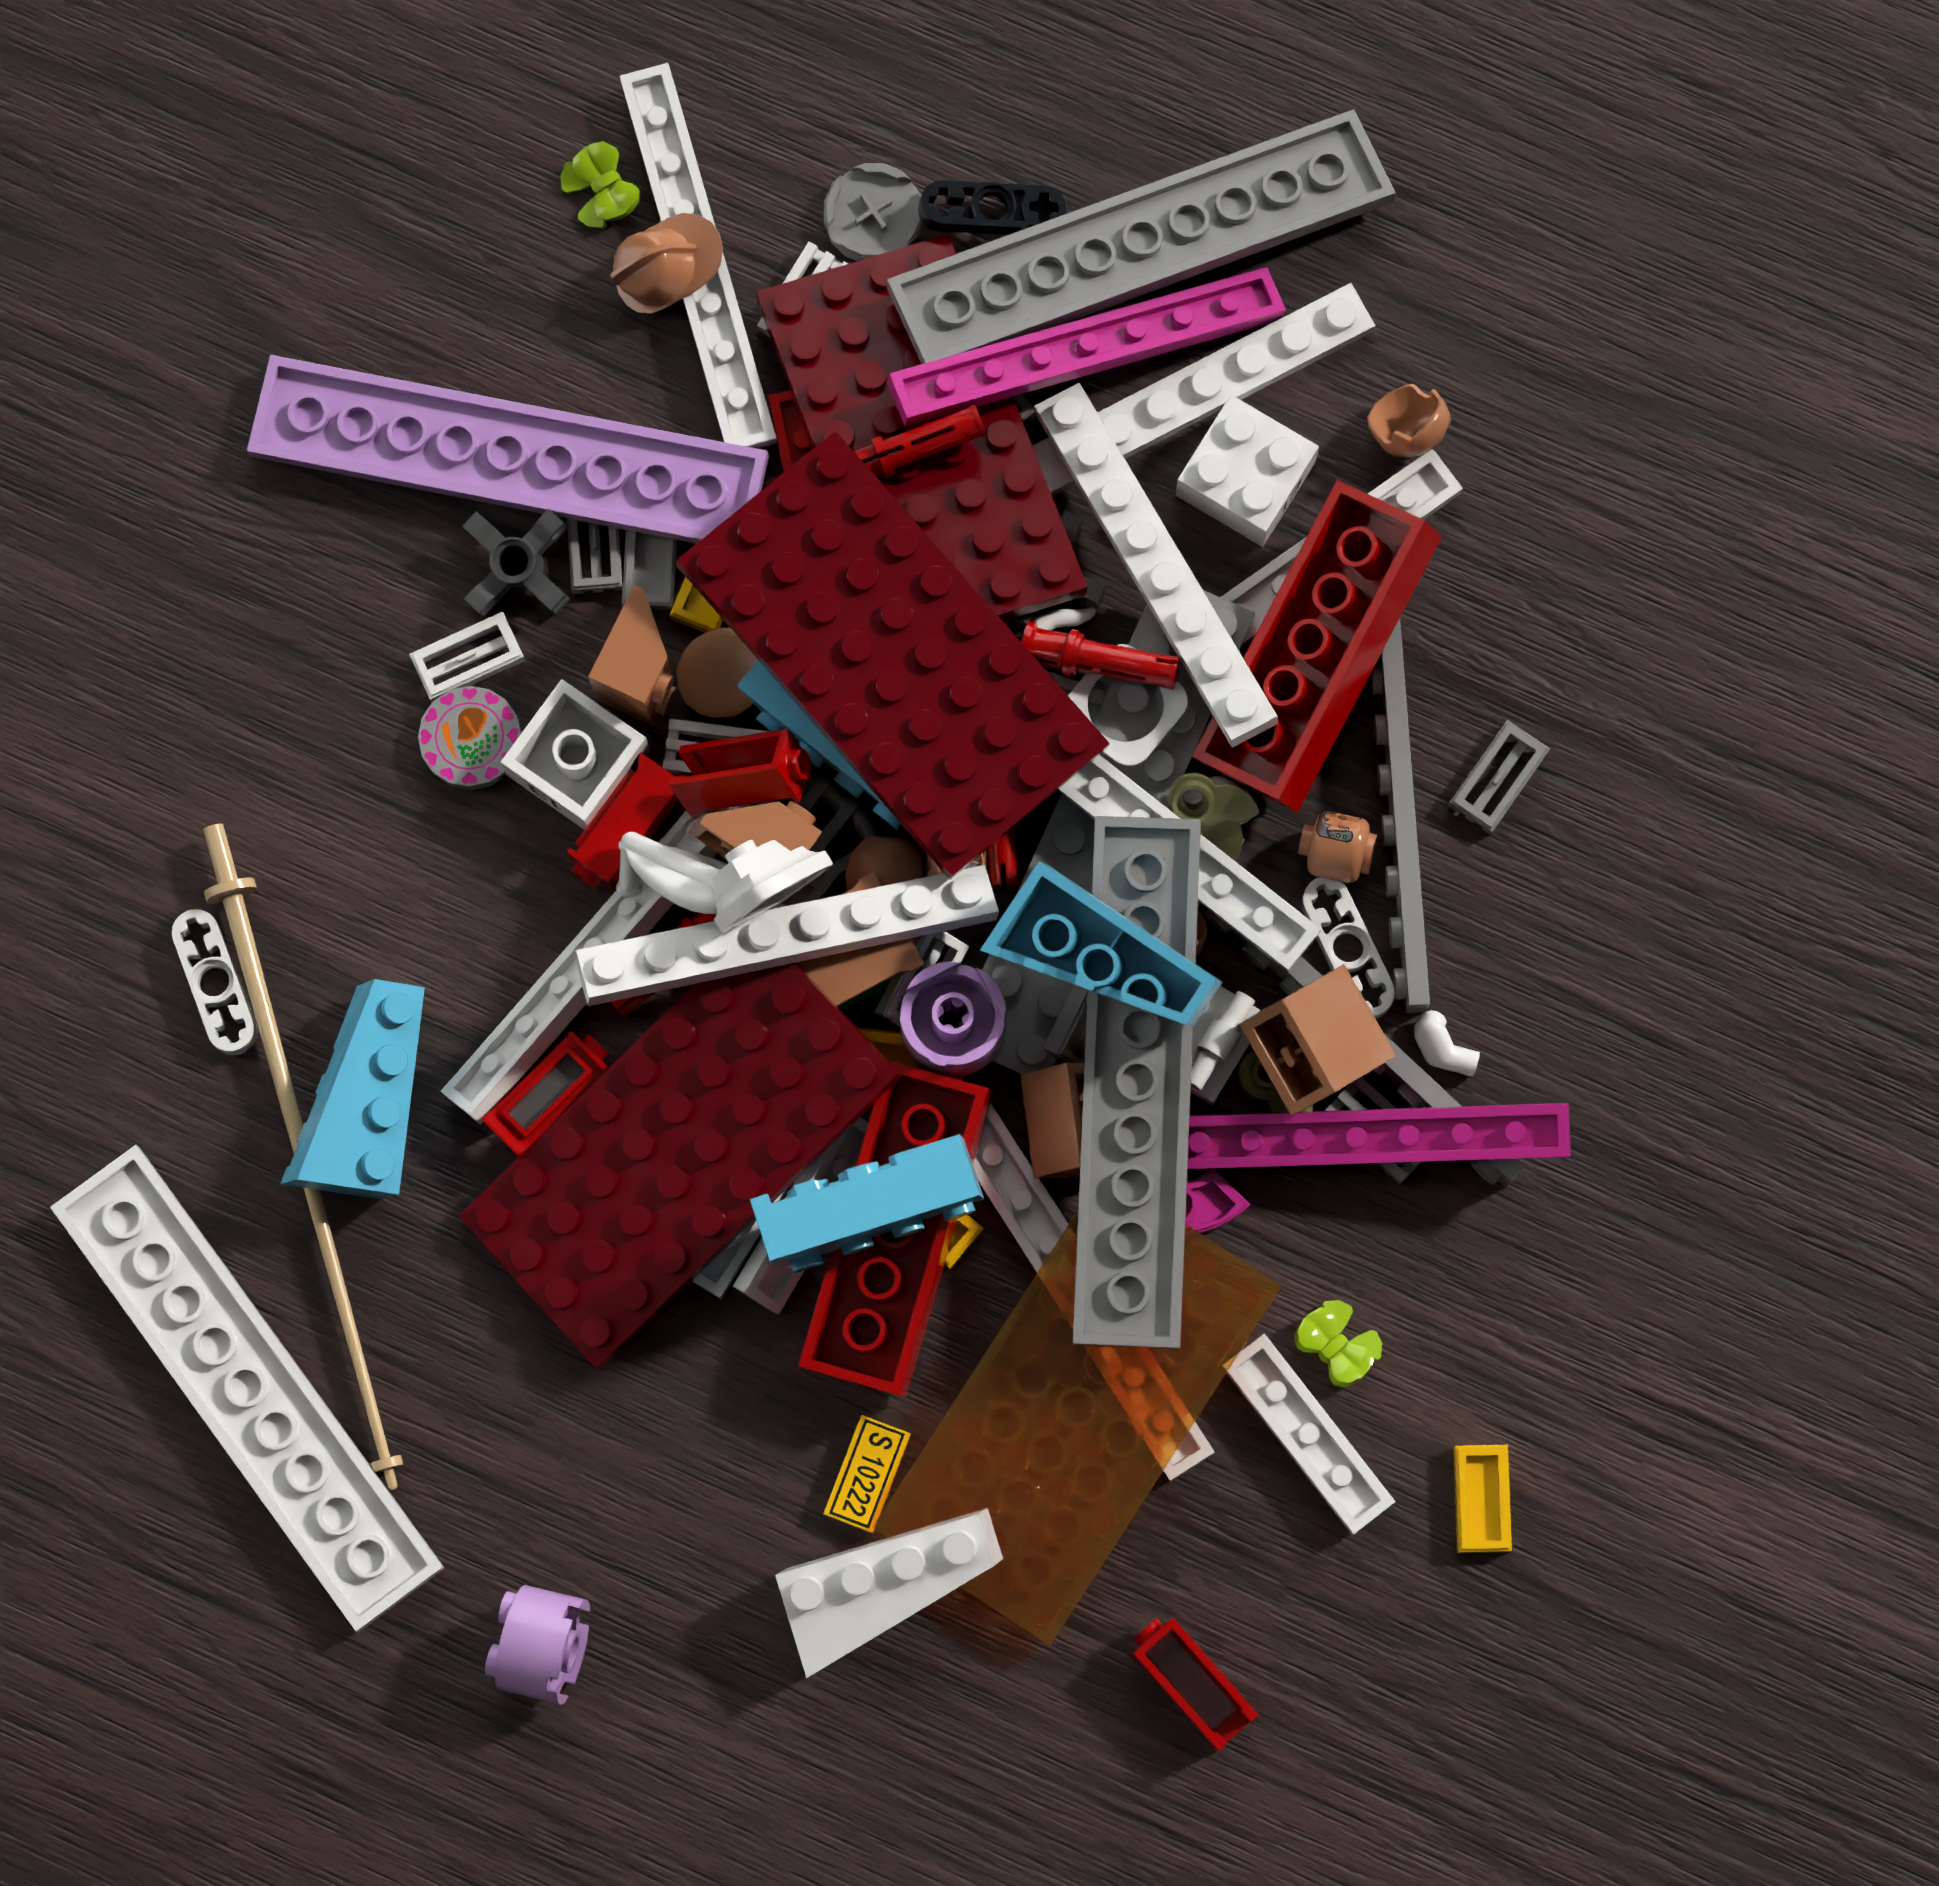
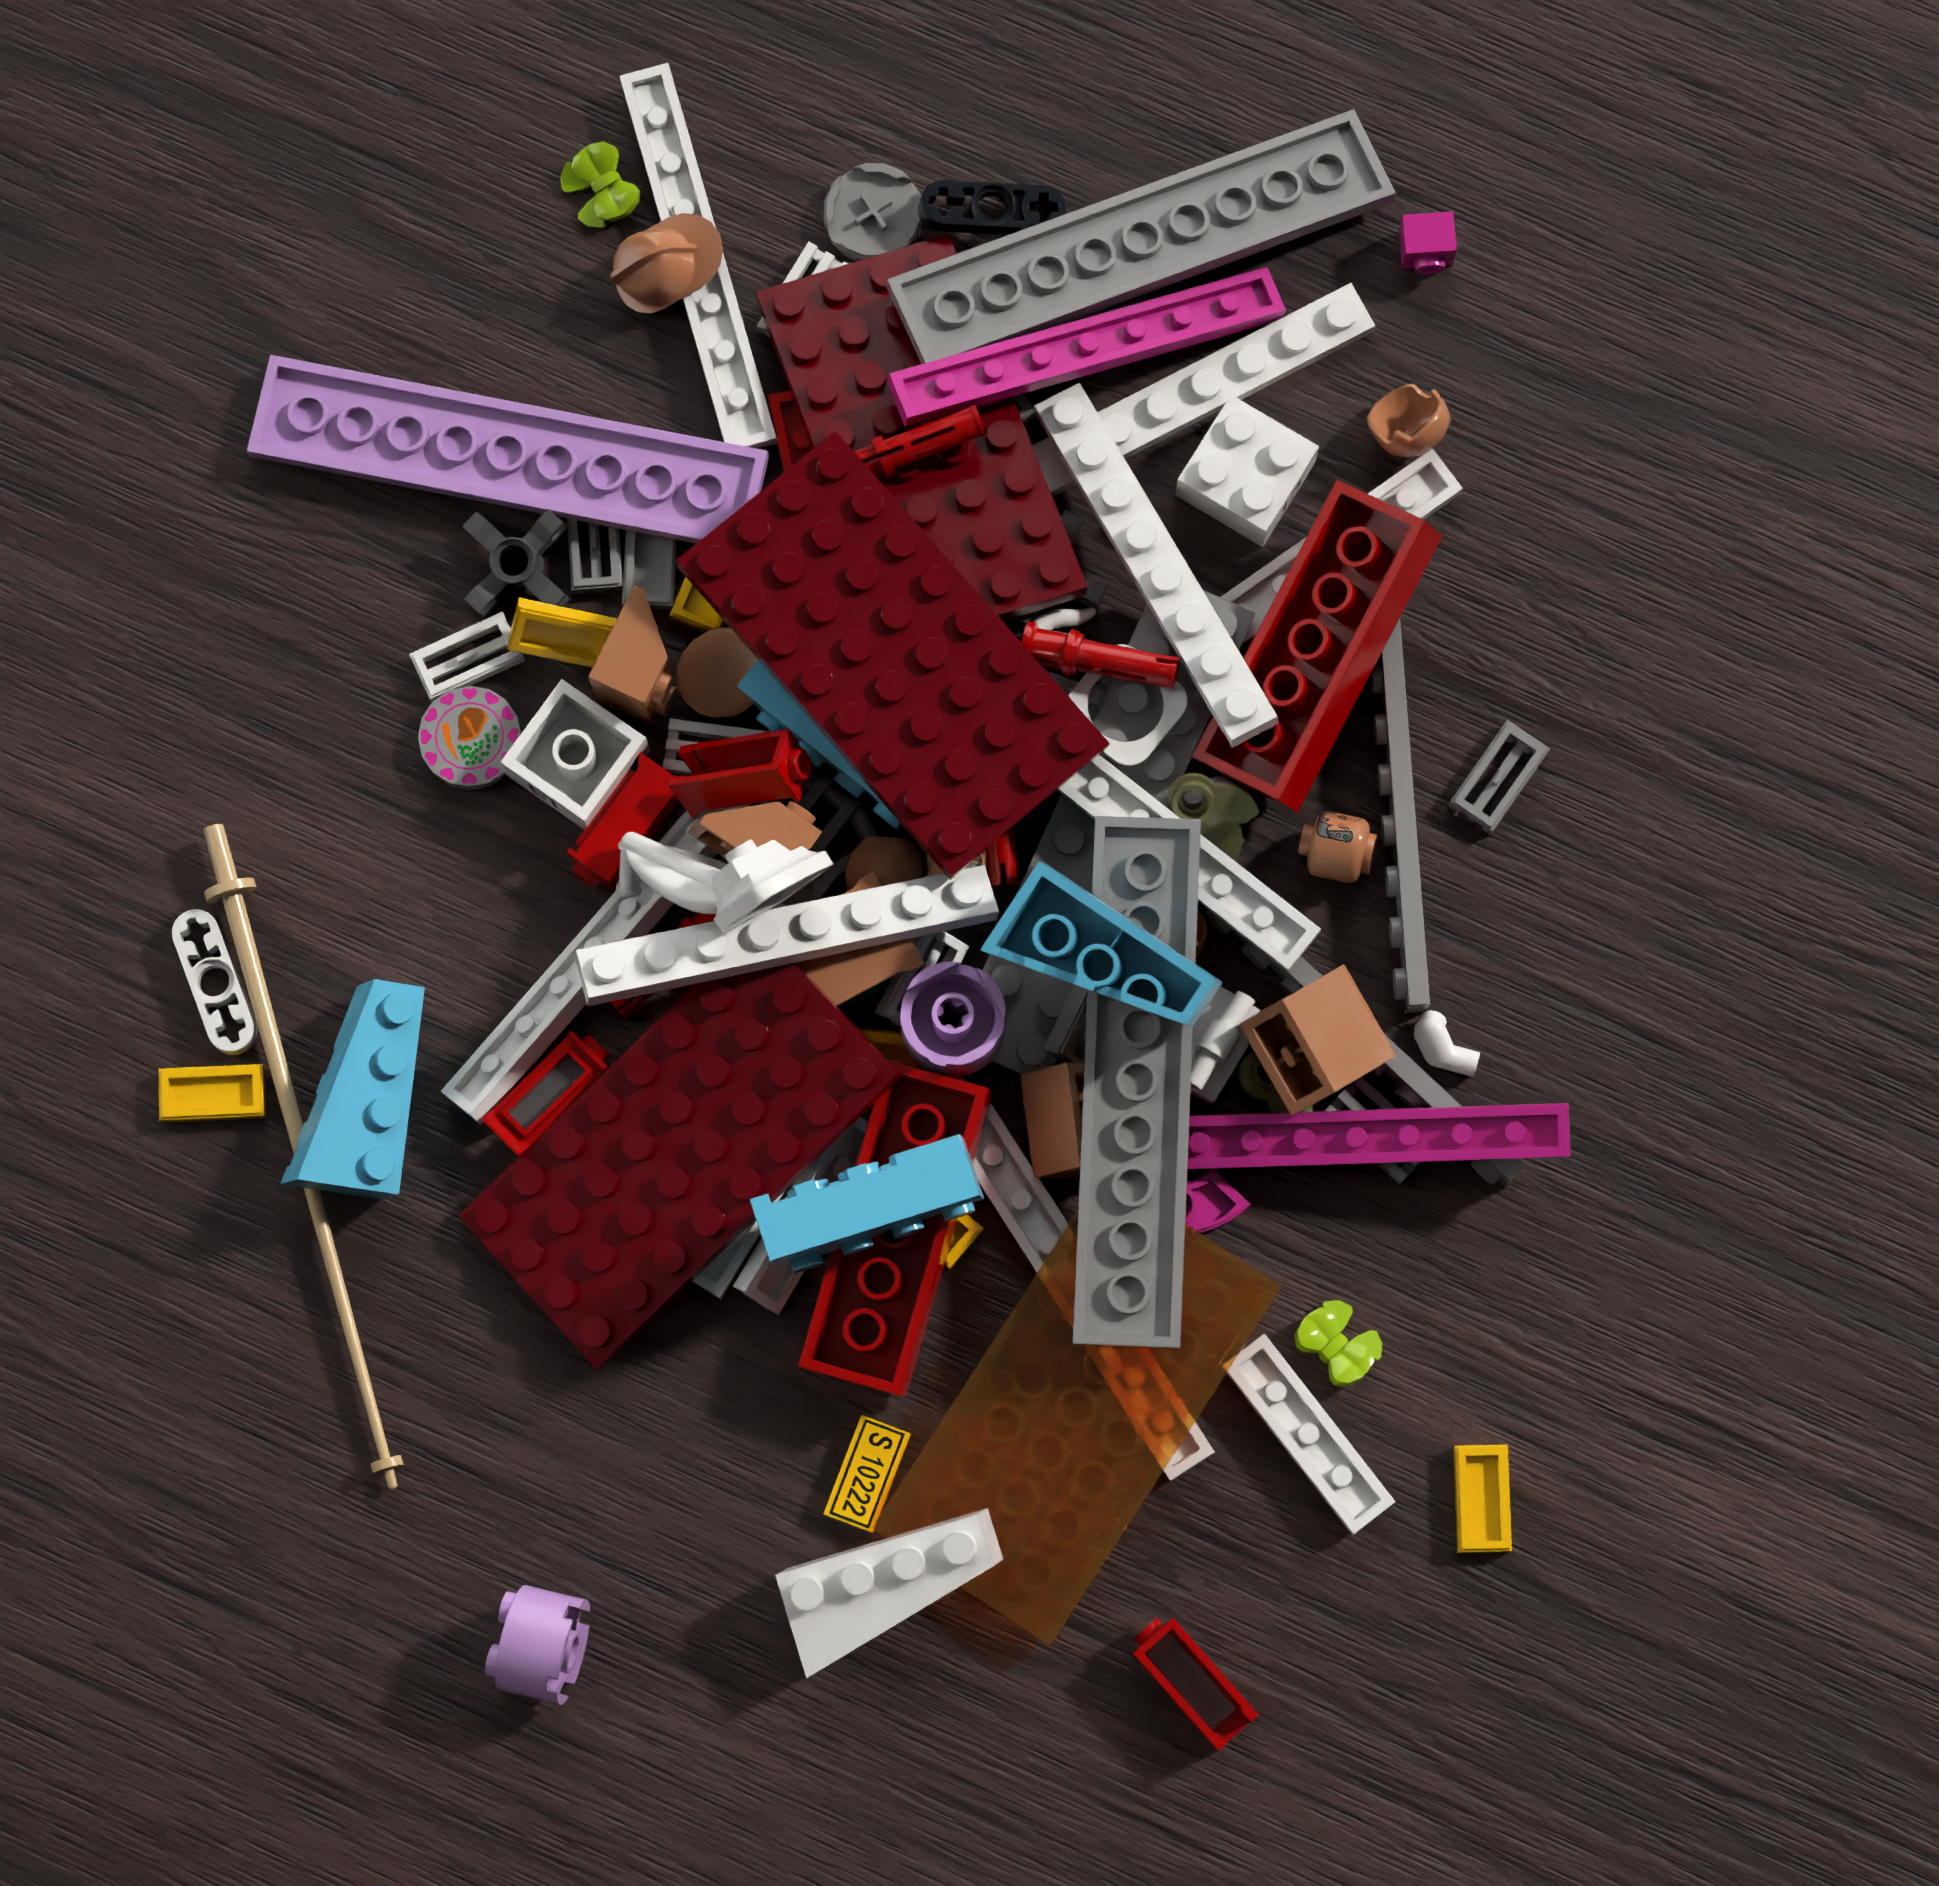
white plate [50,1145,444,1632] -> none
white beam [1302,877,1395,1019] -> none
none -> yellow tile [158,1064,266,1123]
none -> yellow tile [507,598,617,668]
none -> dark pink plate [1398,211,1457,274]

